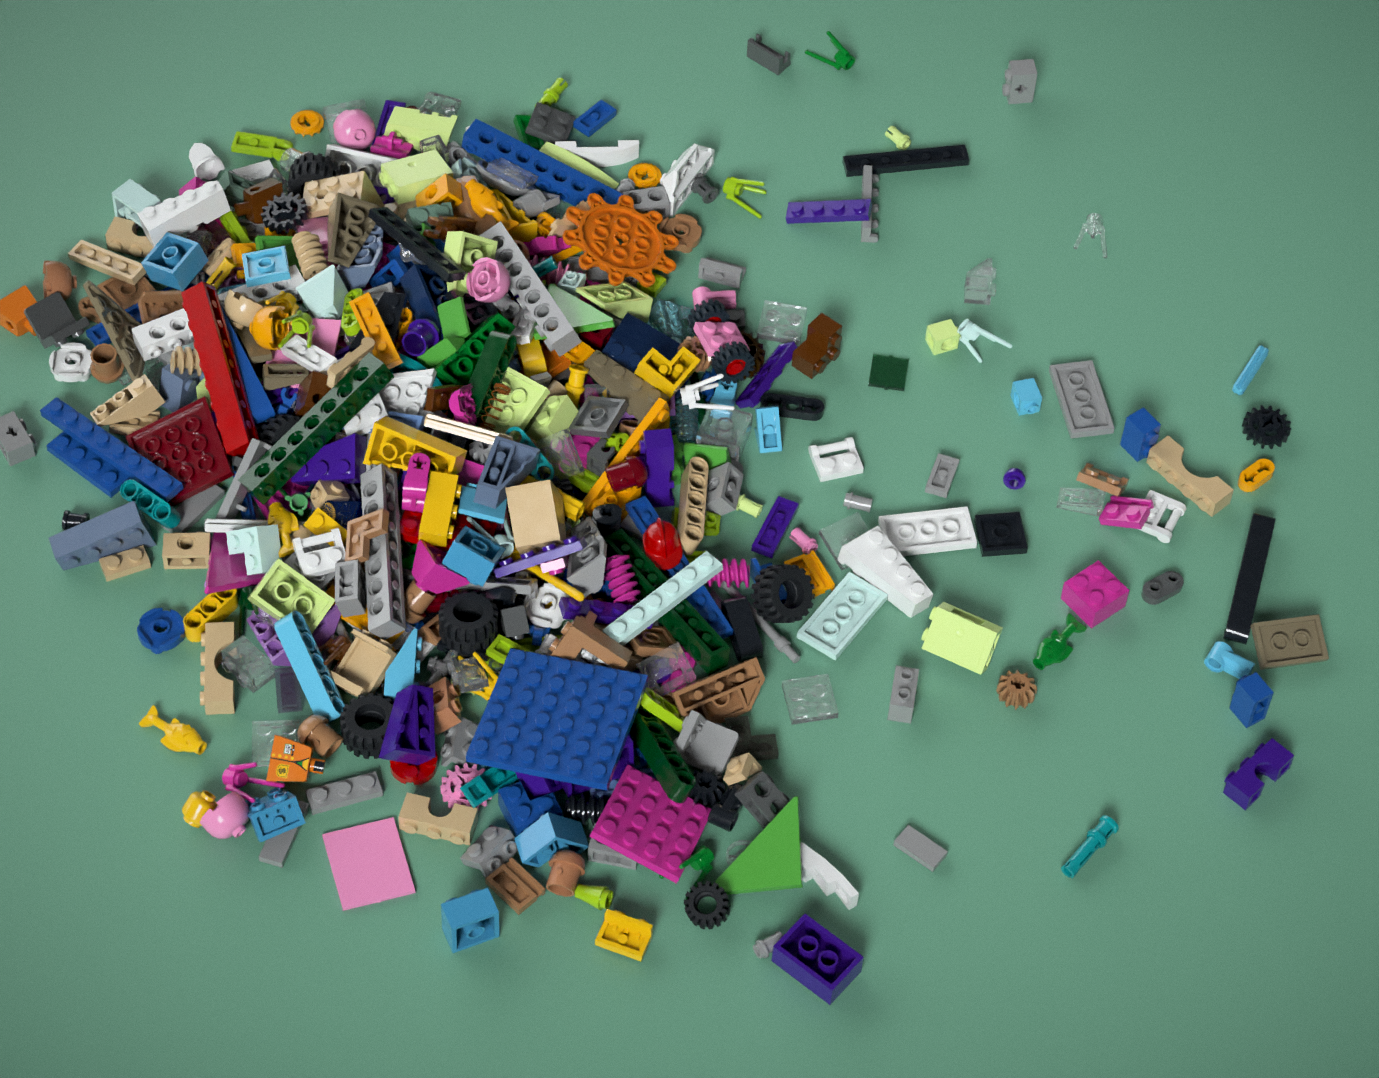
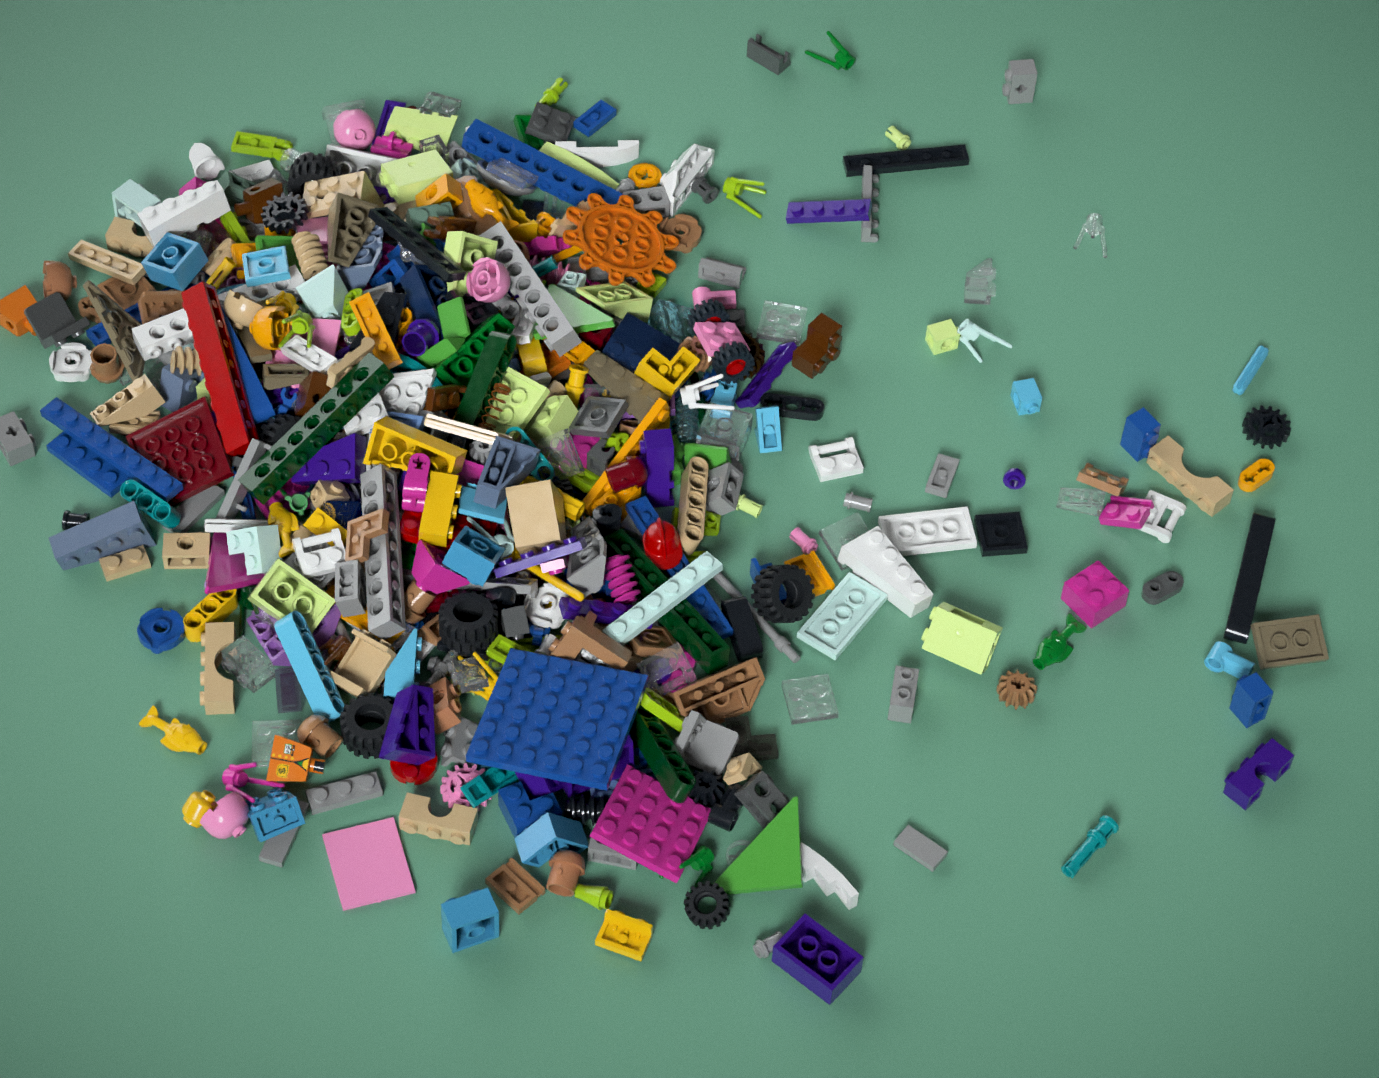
light orange gear [290,110,324,137] -> none
dark pink piece [449,383,477,425] -> none
light grey bracket [460,825,518,878] -> none
light grey piece [513,189,561,218] -> none
dark pink piece [707,558,750,588] -> none
dark purple plate [751,496,799,559] -> none
clear green piece [868,354,909,391] -> none
light grey plate [1049,360,1115,439] -> none

